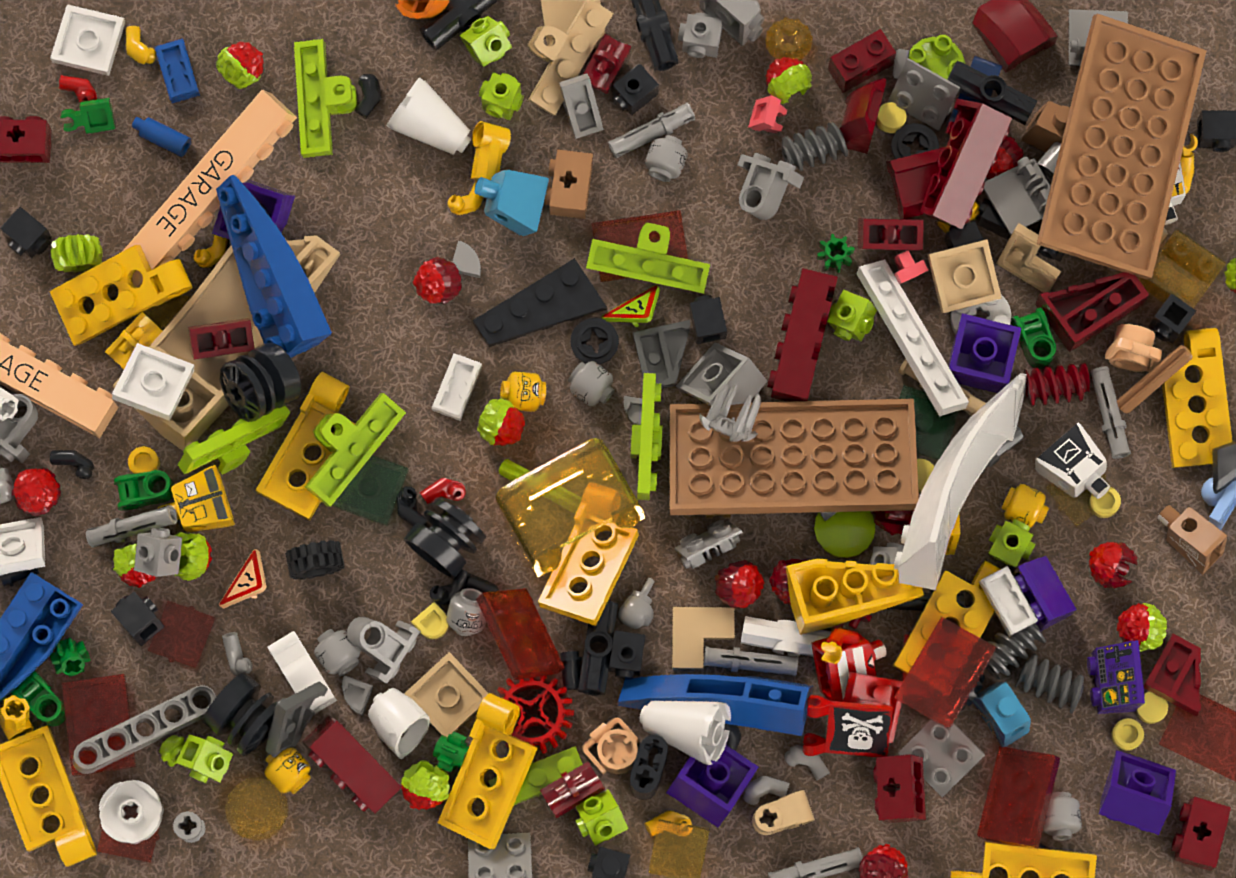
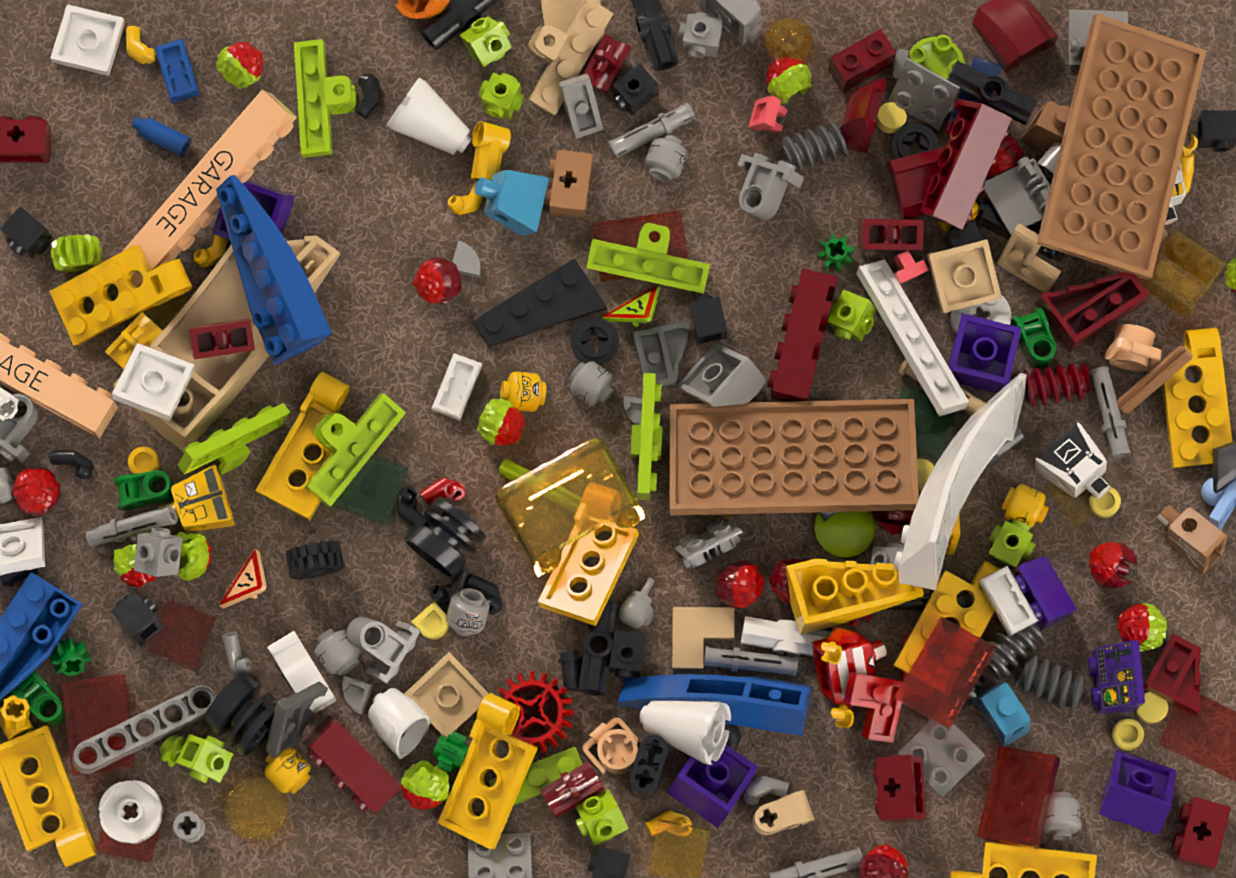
red arm [59,75,97,103] -> none
green plate [60,98,116,134] -> none
black wheel [220,342,301,422] -> none
clear red plate [476,588,565,680] -> none
light grey piece [699,384,761,442] -> none
light grey arm [784,745,830,781] -> none
flag [803,695,893,757] -> none
black brick [1148,293,1196,344] -> none

